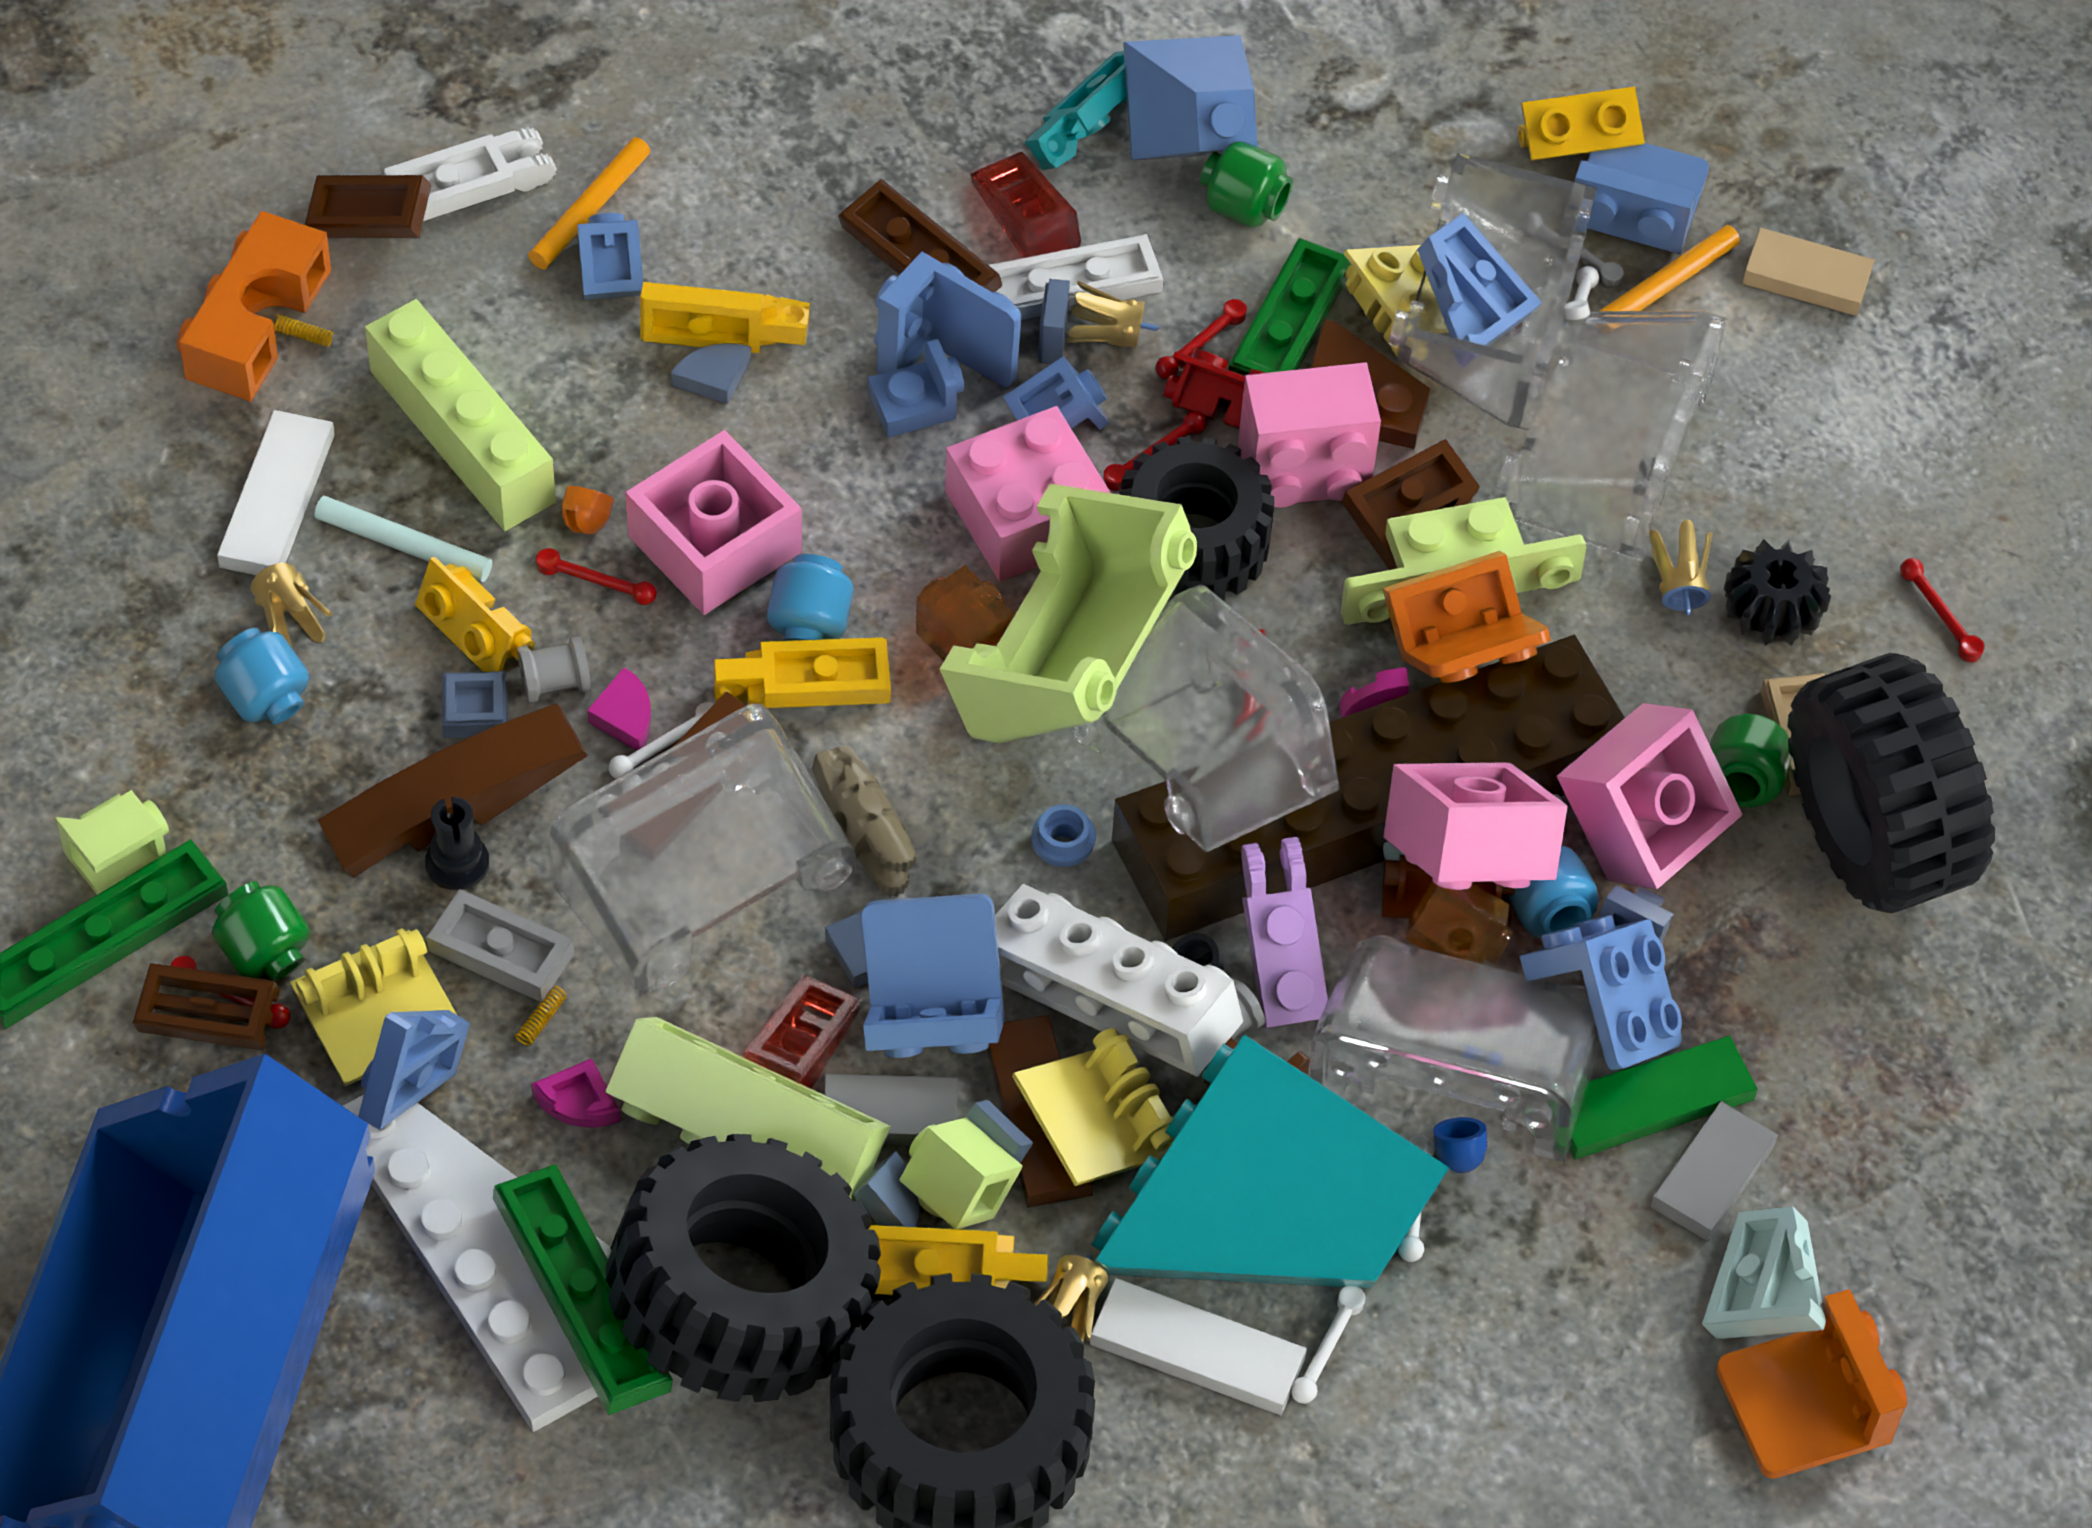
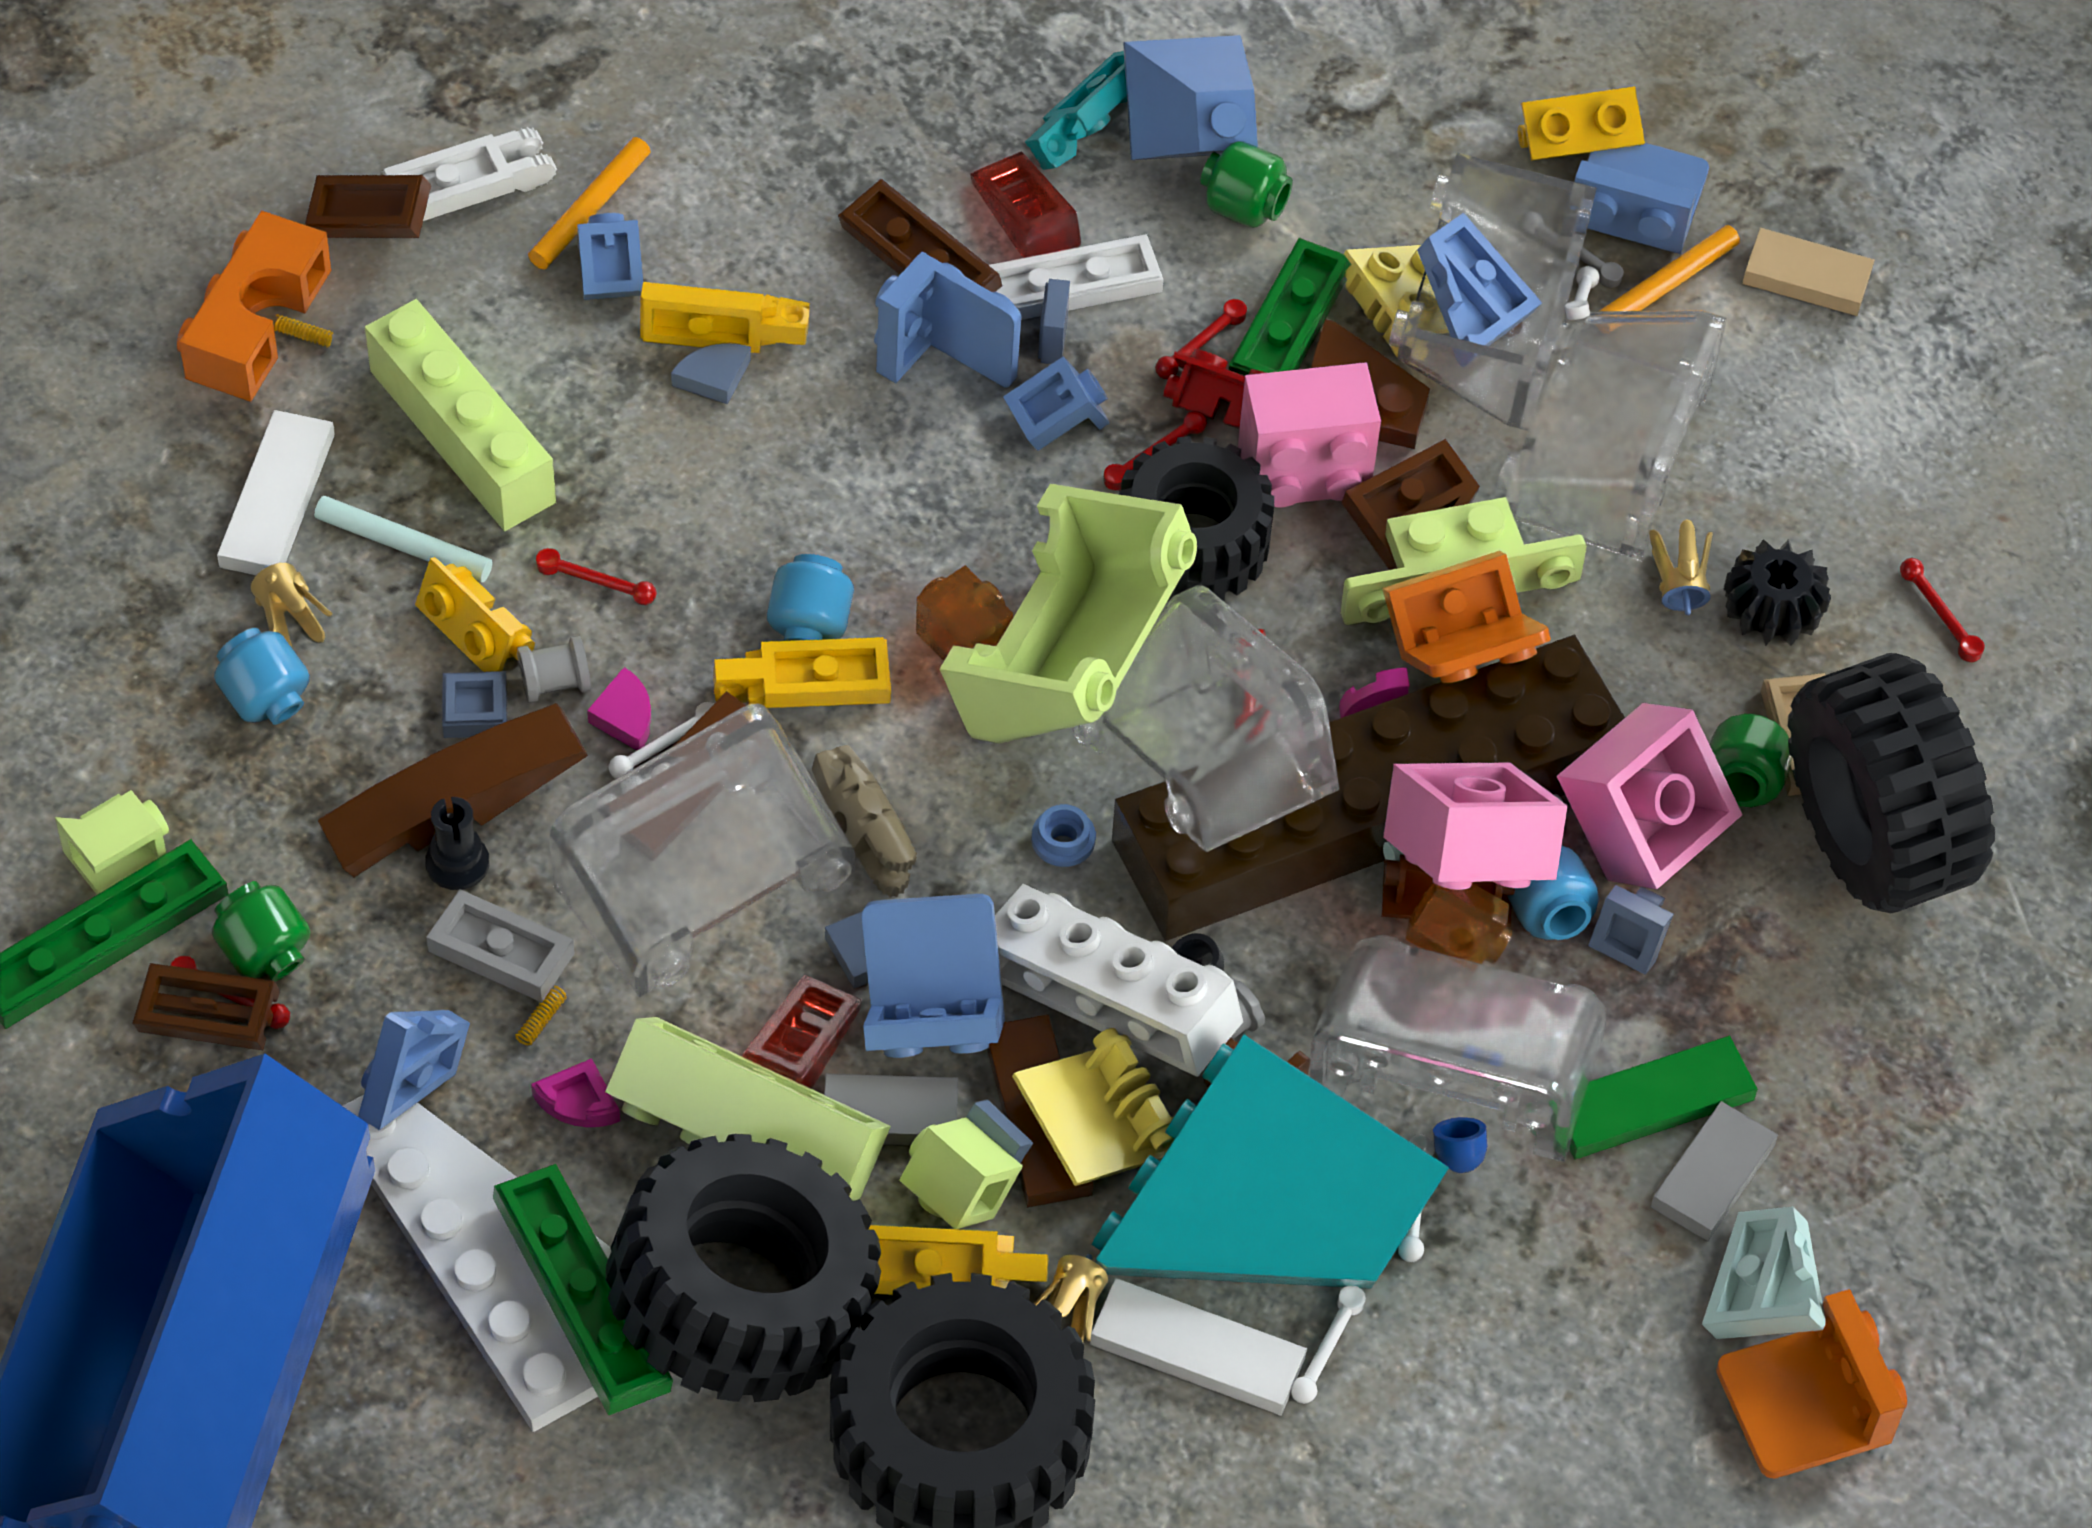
light yellow hinge [290,928,457,1086] -> none
orange hinge [561,486,614,534] -> none
bright pink brick [625,430,802,615] -> none
sand blue tile [853,1151,919,1227] -> none
medium blue bracket [868,339,964,438] -> none
bright pink brick [945,406,1111,582] -> none
pearl gold piece [1066,281,1159,348] -> none
lavender hinge [1241,837,1331,1028] -> none
medium blue bracket [1519,915,1682,1070] -> none

